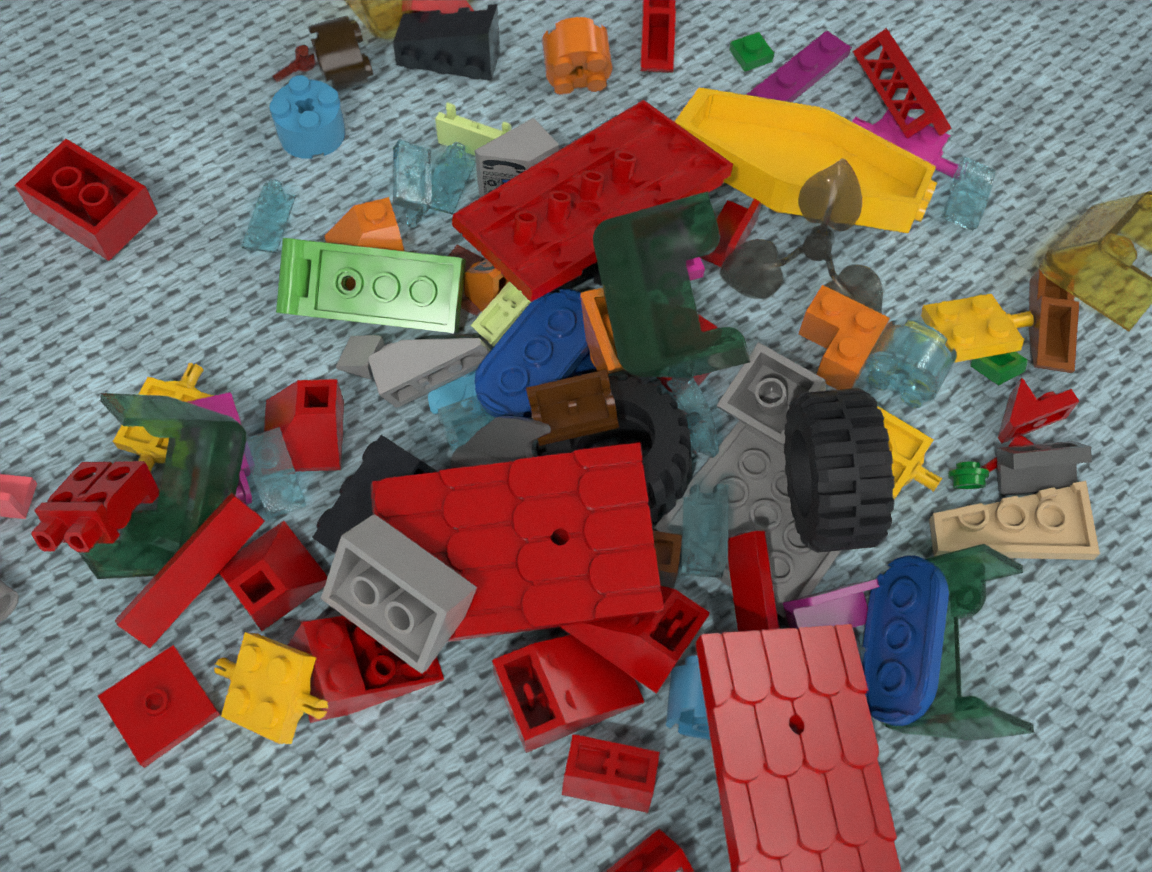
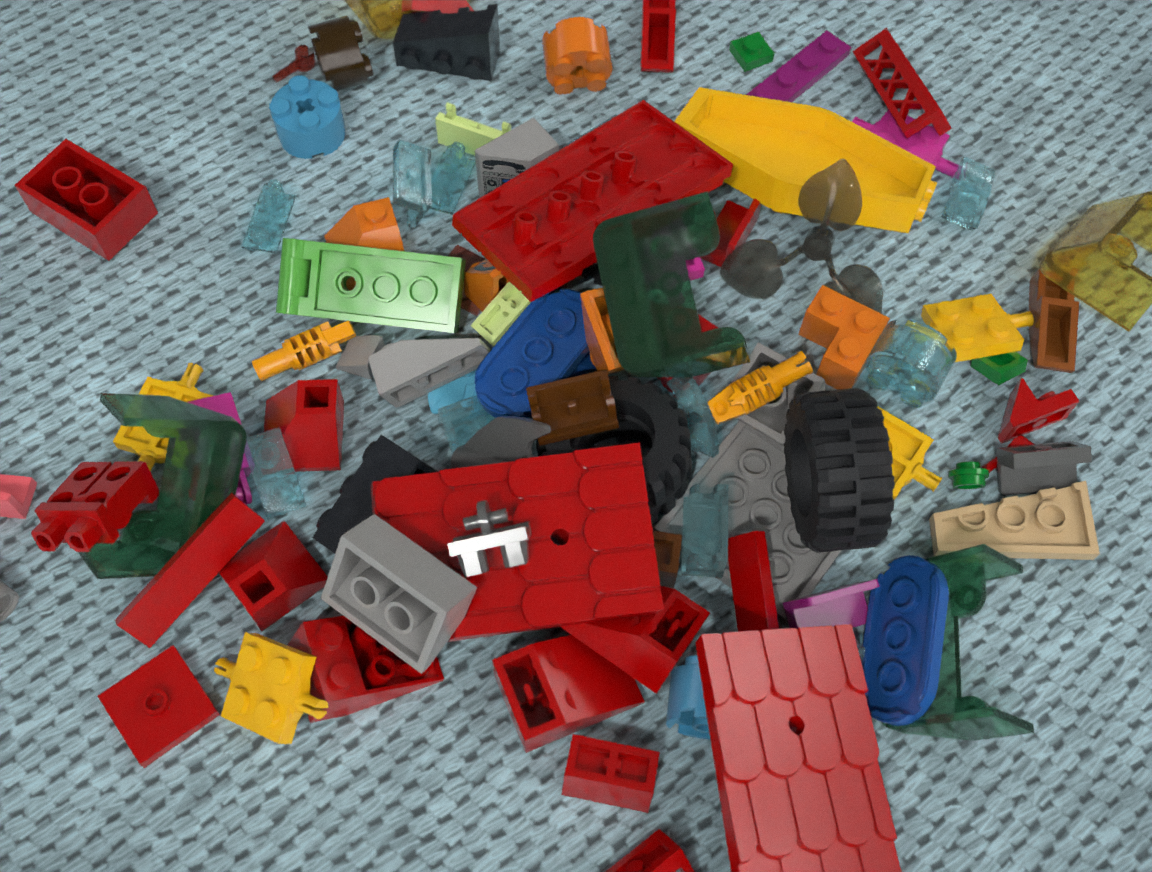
none -> light orange hinge [252,321,356,381]
none -> hips [447,500,532,577]
none -> light orange hinge [706,351,813,425]

